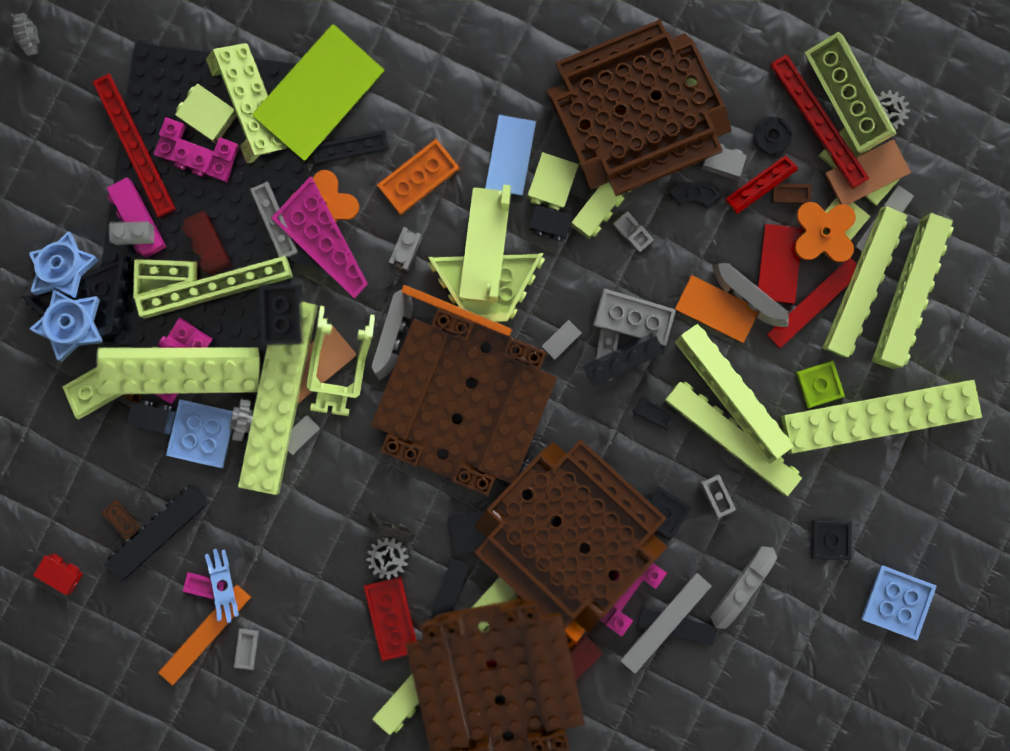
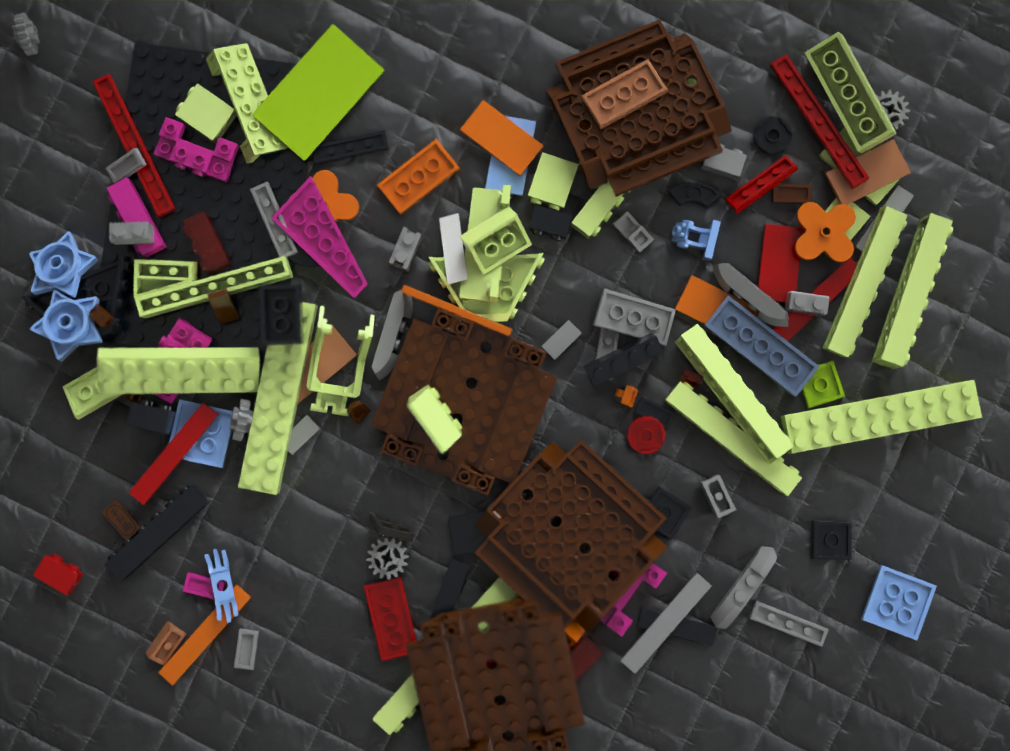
none -> reddish brown piece [89,304,114,328]
none -> light grey tile [106,148,147,184]
none -> red tile [129,403,219,505]
none -> nougat slope [146,621,186,666]
none -> reddish brown tile [208,288,239,324]
none -> reddish brown tile [347,401,371,424]
none -> yellowish green slope [408,385,462,453]
none -> white sticker [439,213,467,284]
none -> orange tile [460,100,544,177]
none -> yellowish green slope [460,206,532,275]
none -> nougat tile [581,59,668,129]
none -> orange tile [615,385,638,408]
none -> red tile [627,416,665,454]
none -> light blue tile [672,220,721,261]
none -> clear red tile [680,370,703,388]
none -> sand blue plate [704,295,820,397]
none -> light grey tile [749,600,829,647]
none -> light grey brick [785,291,829,317]

